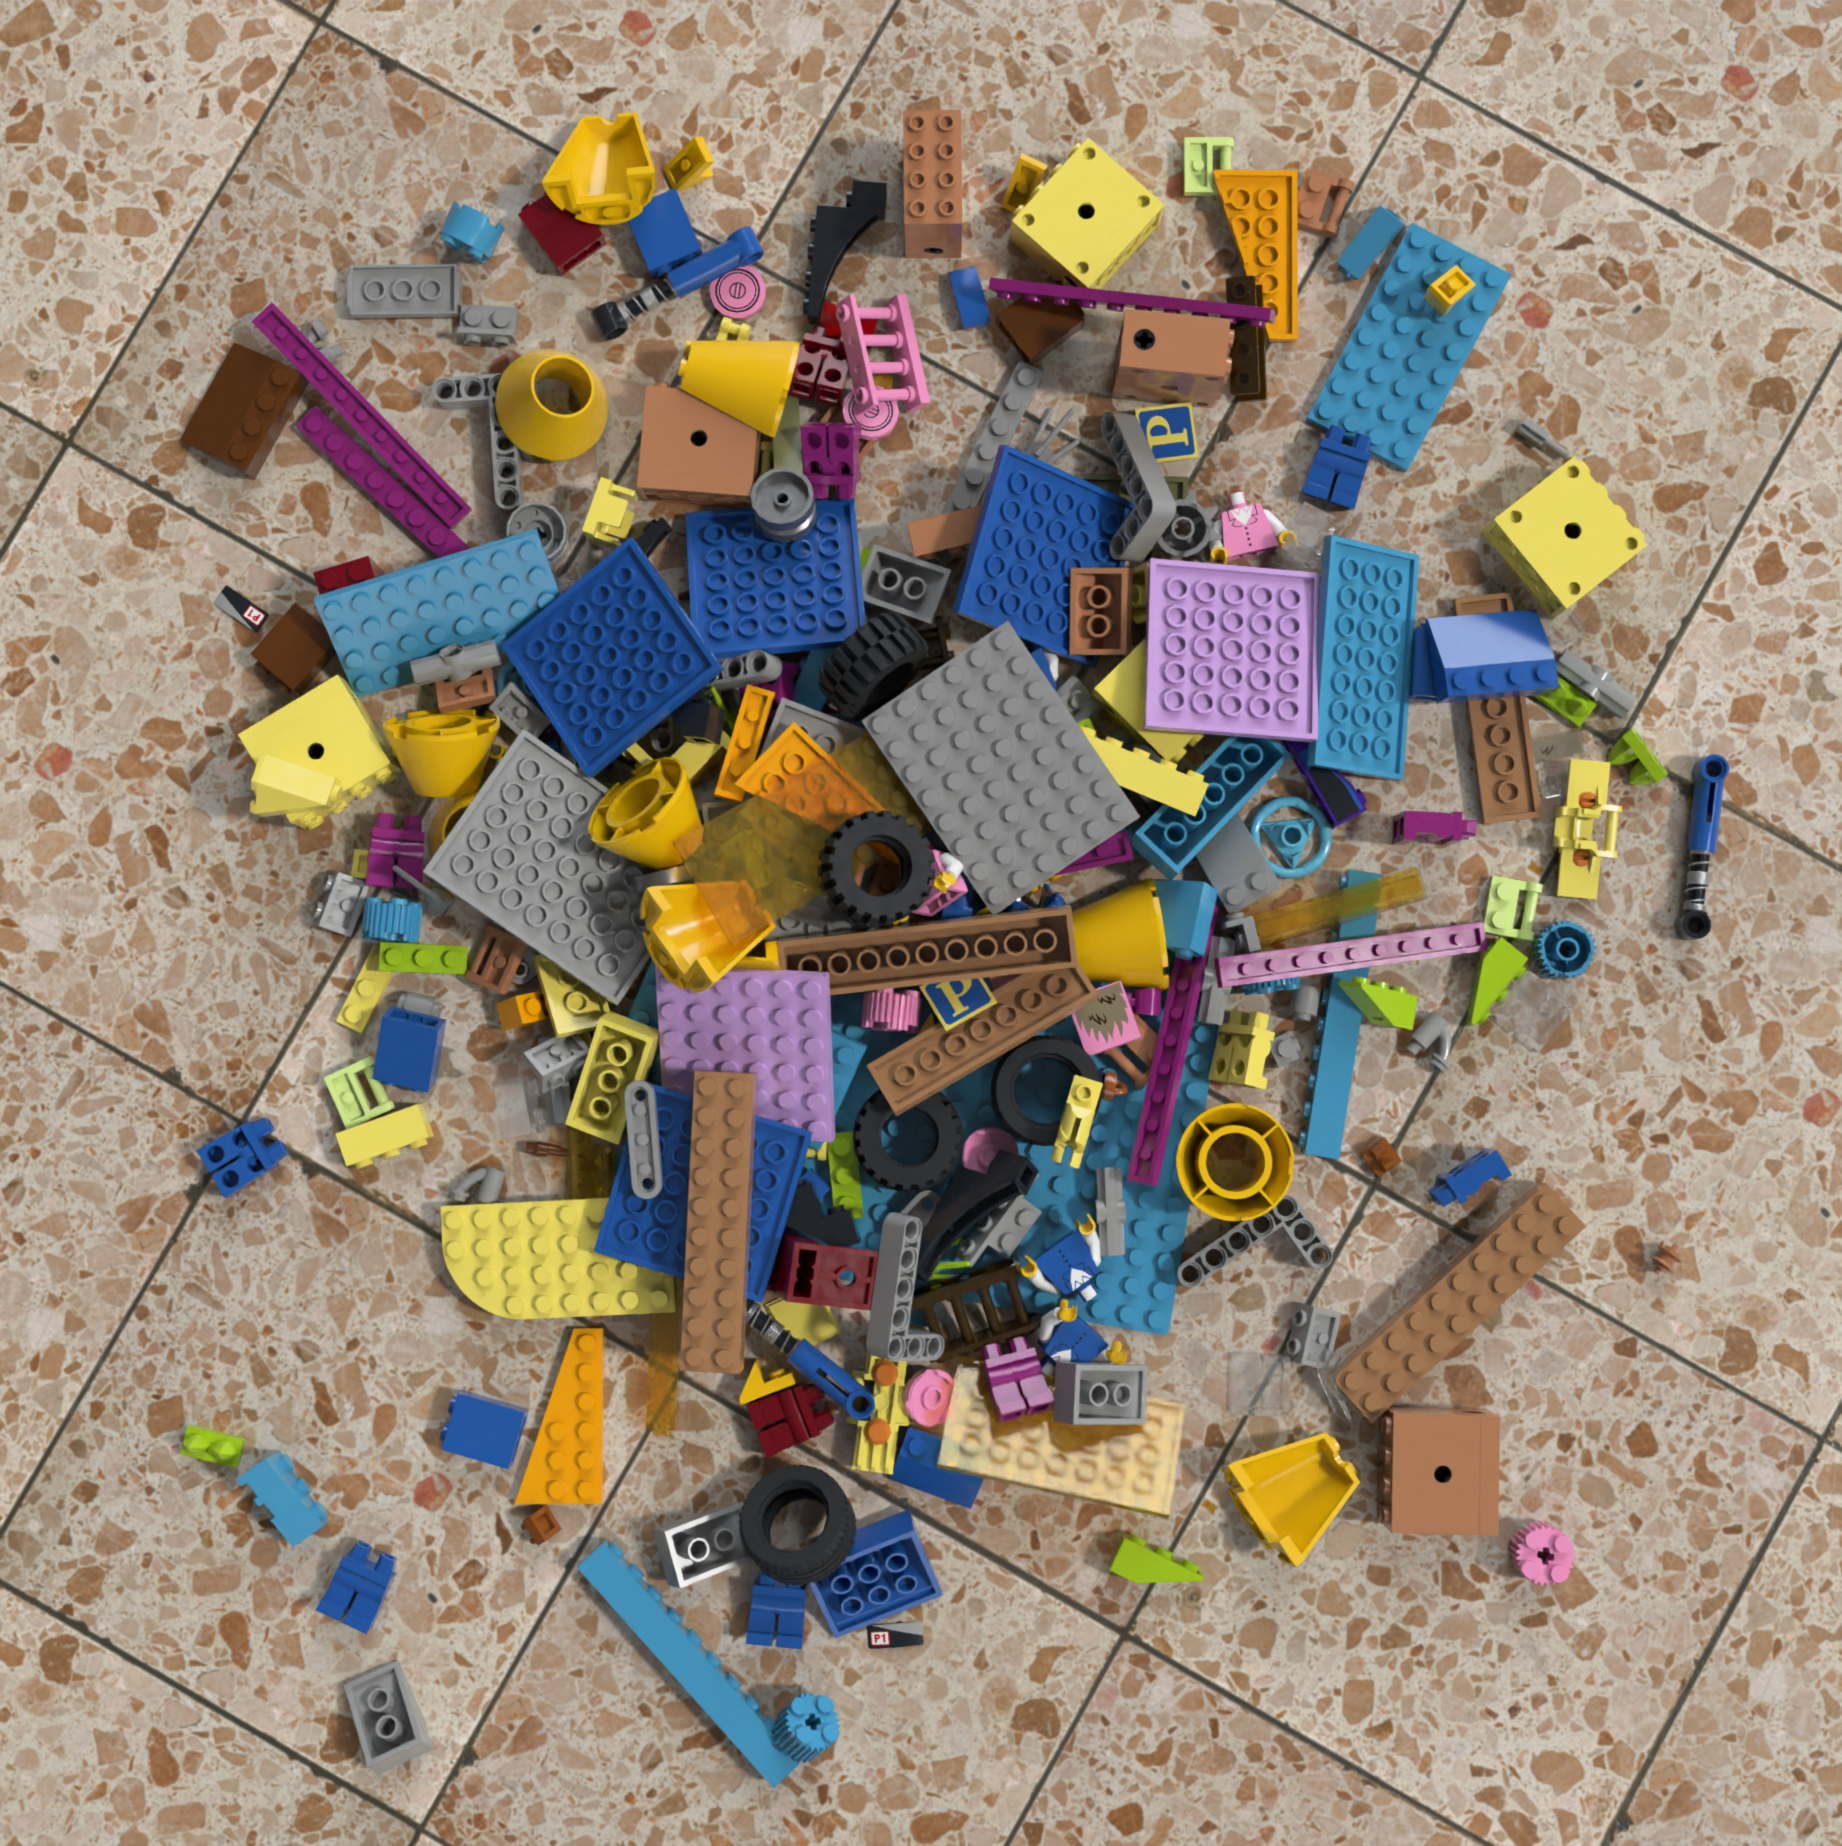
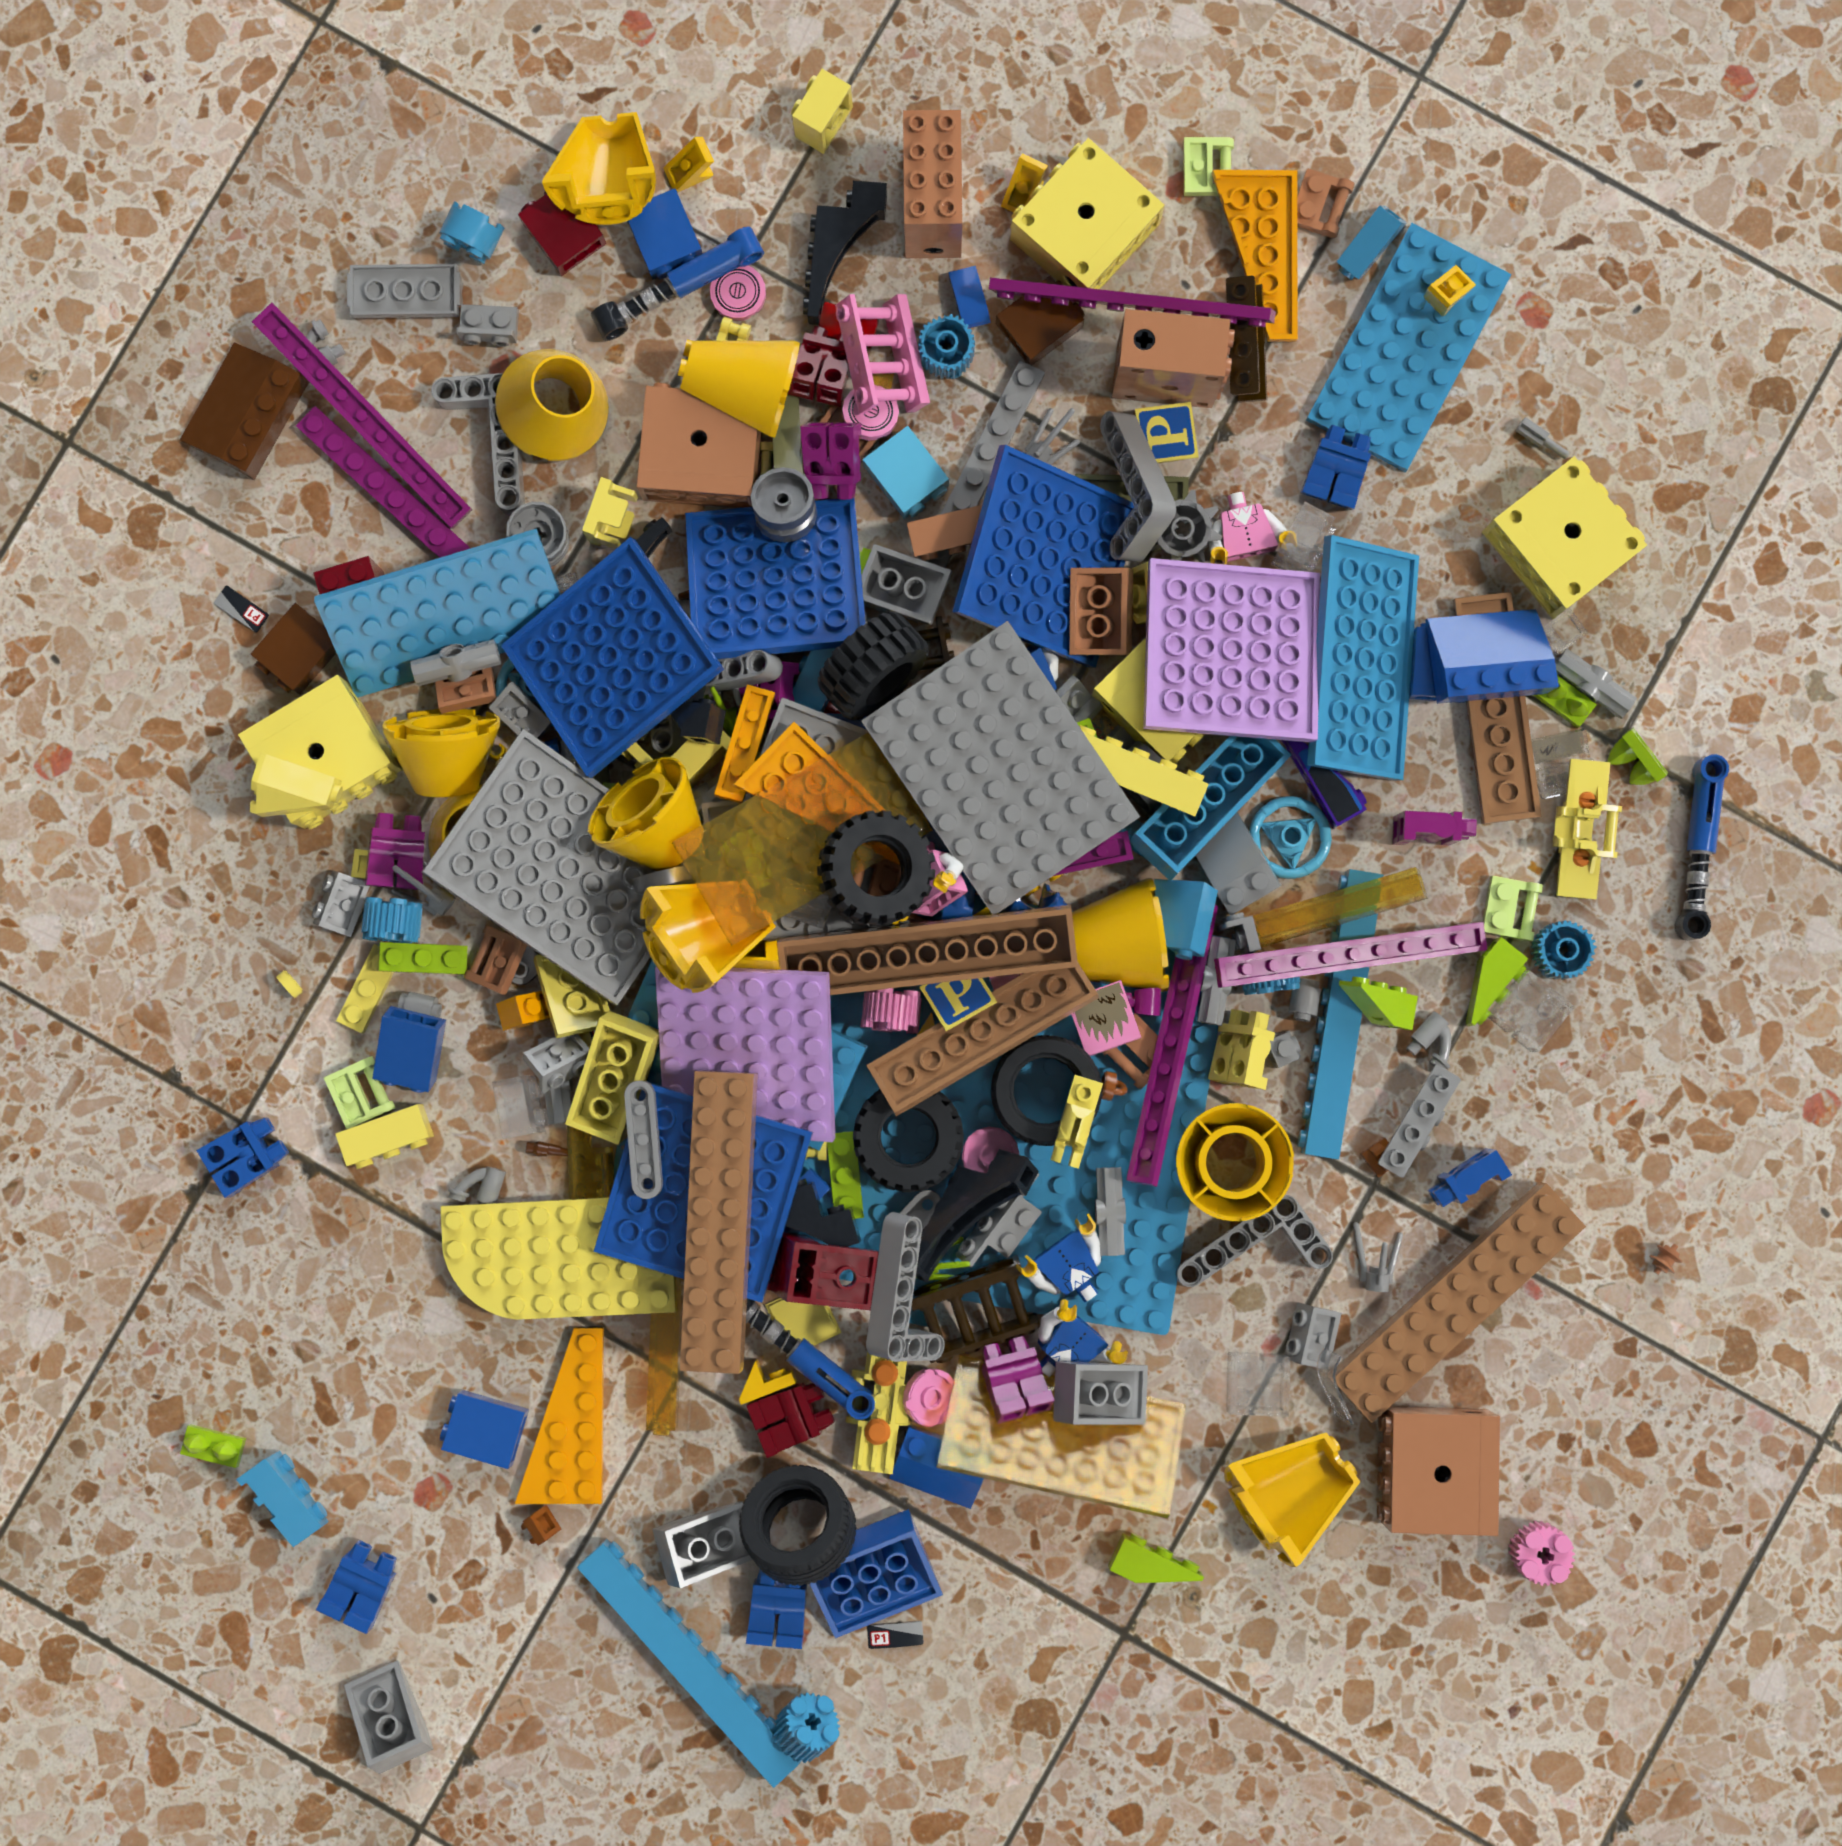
none -> light yellow tile [276,970,303,998]
none -> light yellow brick [791,69,853,154]
none -> medium azure brick [863,426,949,519]
none -> dark azure brick [918,314,975,379]
none -> light grey plant [1353,1222,1403,1292]
none -> light grey bracket [1378,1065,1461,1178]

